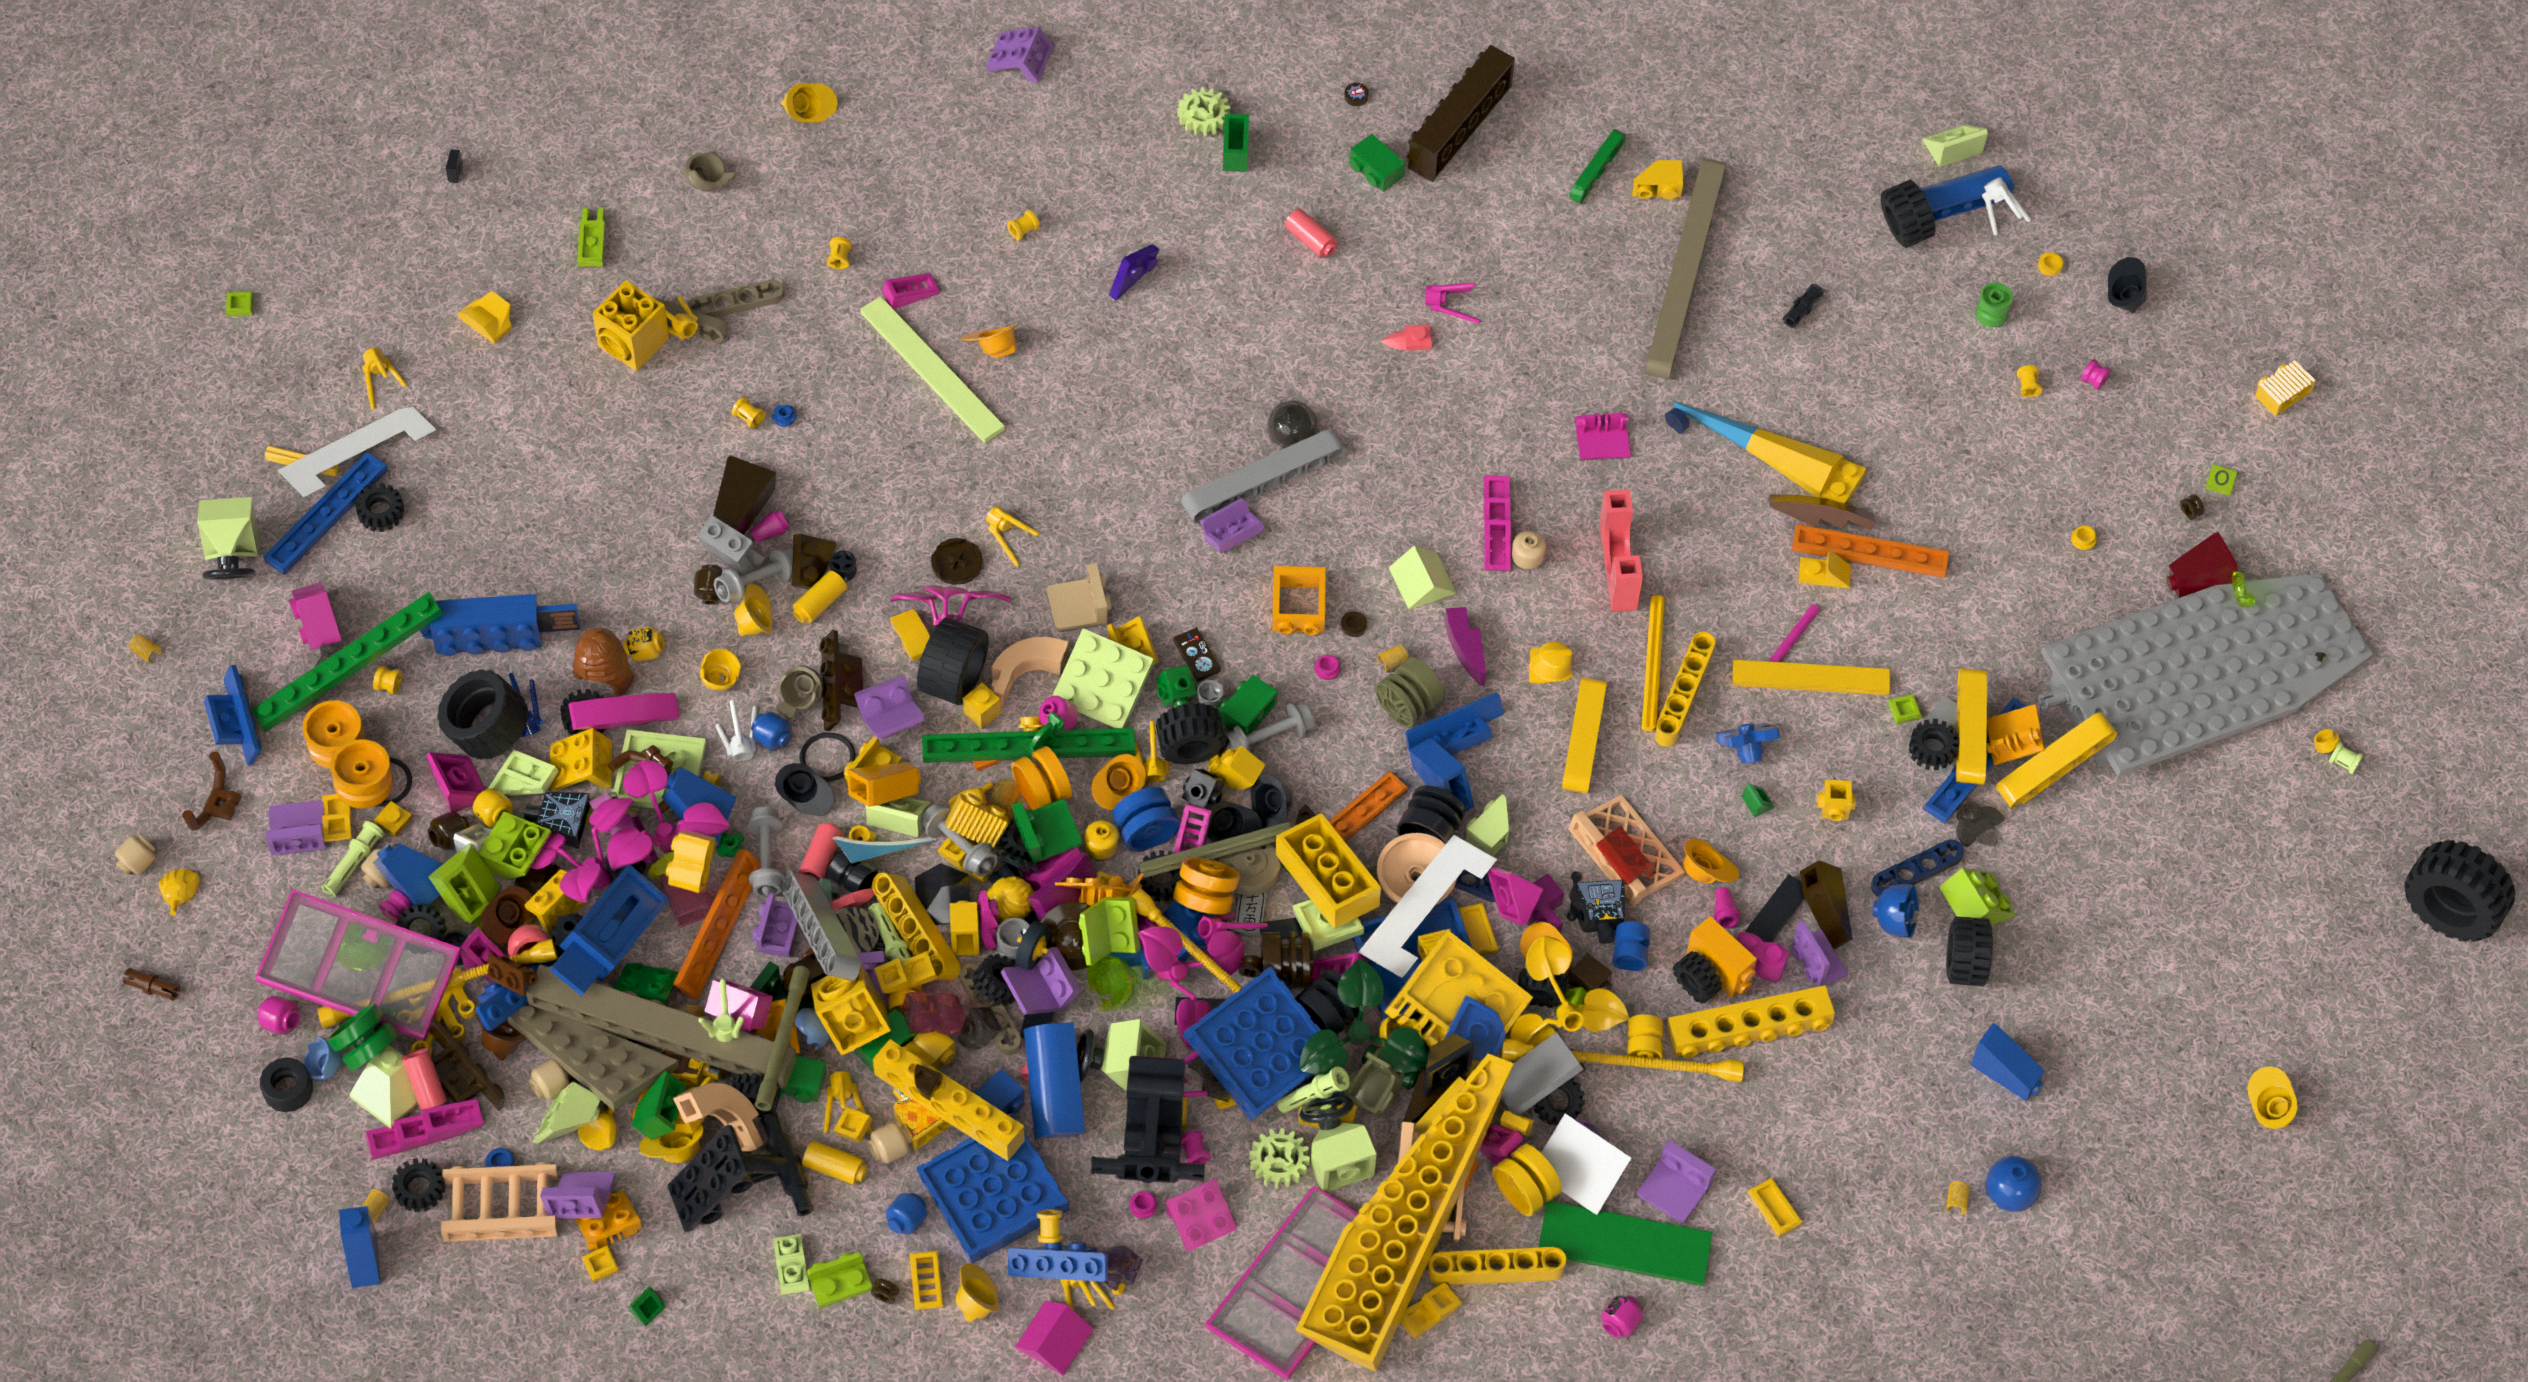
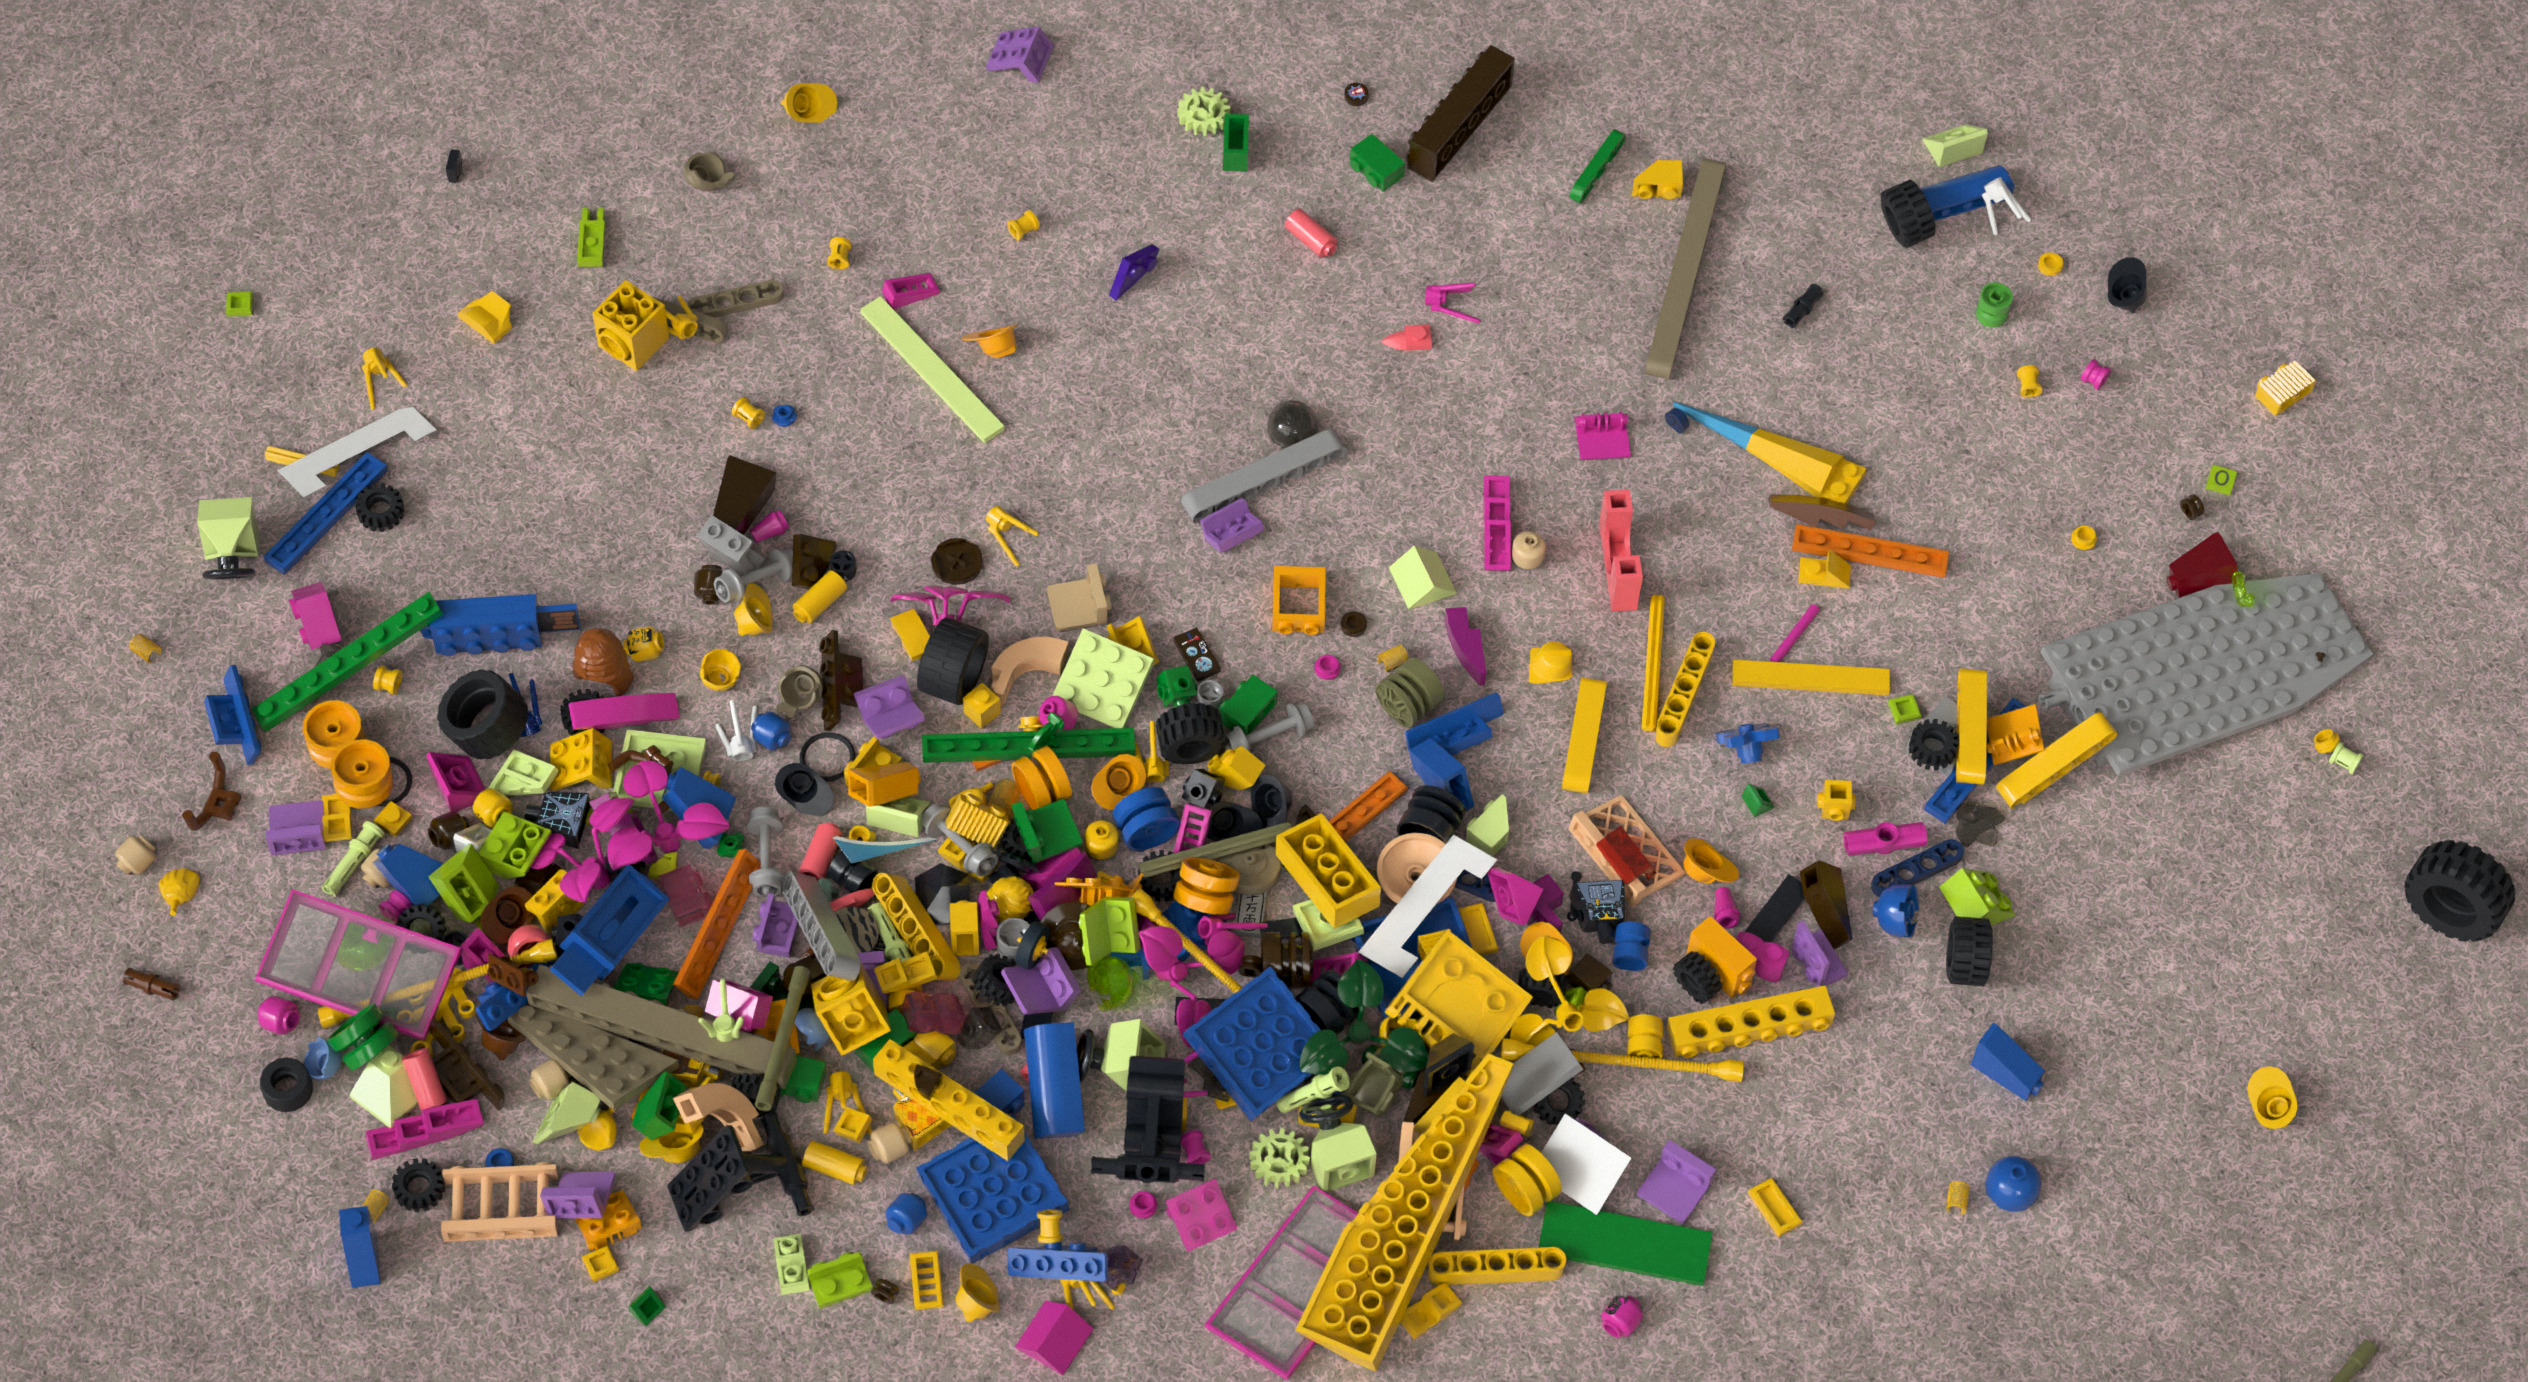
yellow brick [666,829,716,893] -> none
blue tile [1444,995,1505,1061] -> none
none -> dark pink piece [1843,822,1927,856]

